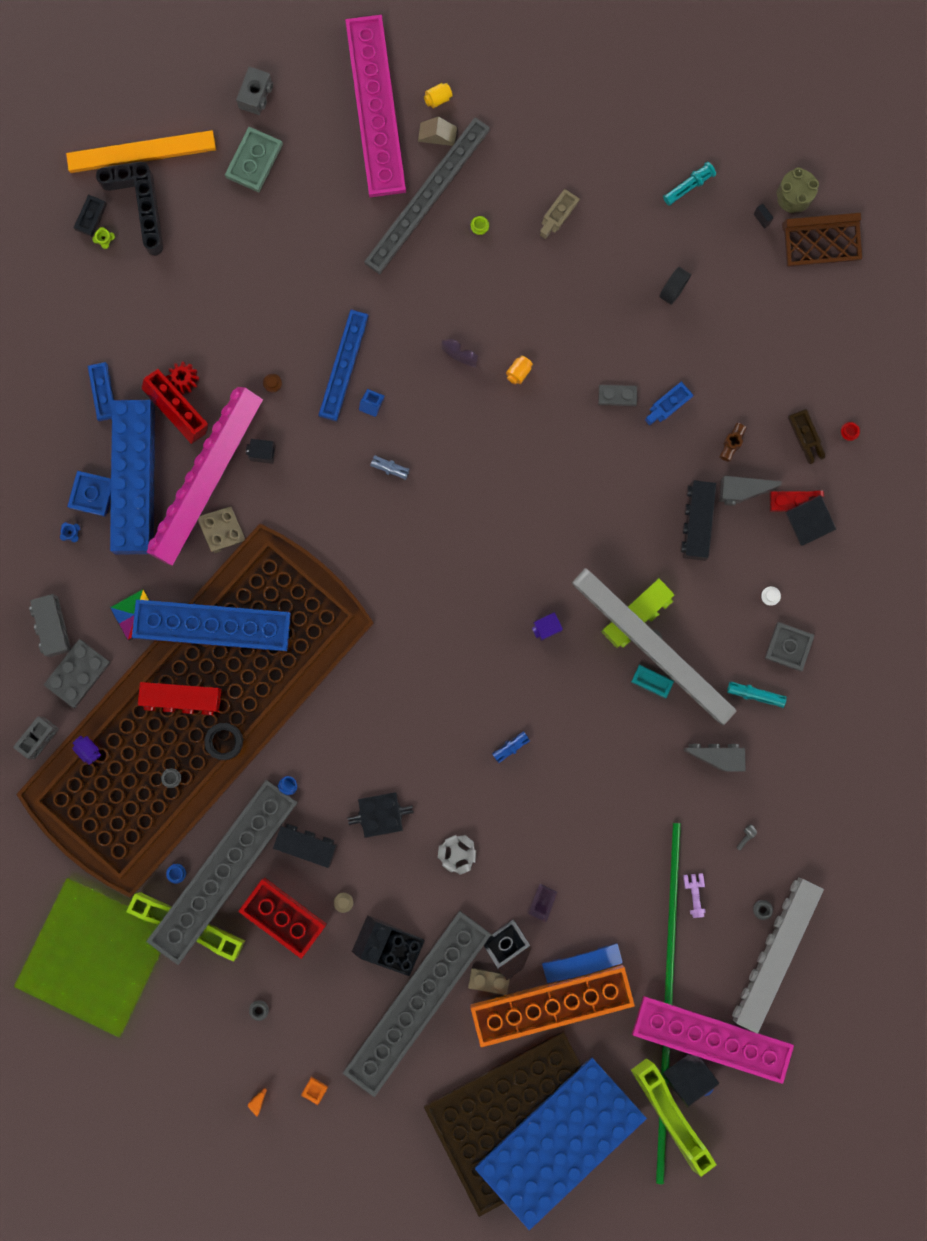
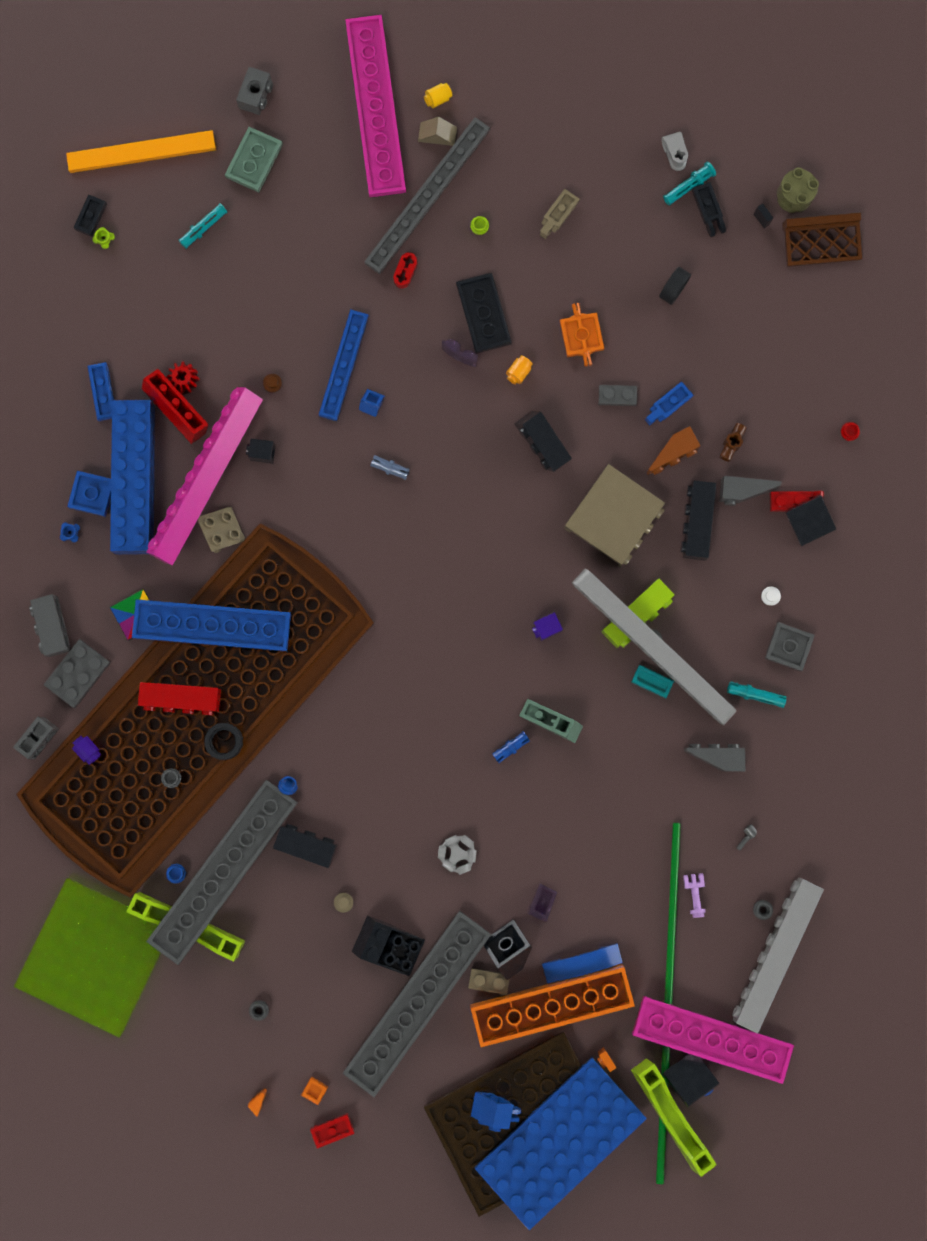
black beam [96,162,163,256] -> none
red brick [238,878,327,959] -> none
black plate [347,792,414,838] -> none
dark brown hinge [788,409,825,464] -> none
none -> teal pin [178,203,228,249]
none -> red plate [310,1113,355,1149]
none -> red beam [393,252,417,288]
none -> black tile [456,273,512,354]
none -> blue brick [471,1092,521,1132]
none -> black wedge [514,411,572,472]
none -> sand green slope [519,699,583,743]
none -> orange plate [560,303,604,367]
none -> dark tan panel [564,464,665,567]
none -> orange plate [597,1047,617,1072]
none -> dark orange slope [647,426,701,475]
none -> light grey piece [662,131,688,171]
none -> black hinge [692,182,726,237]

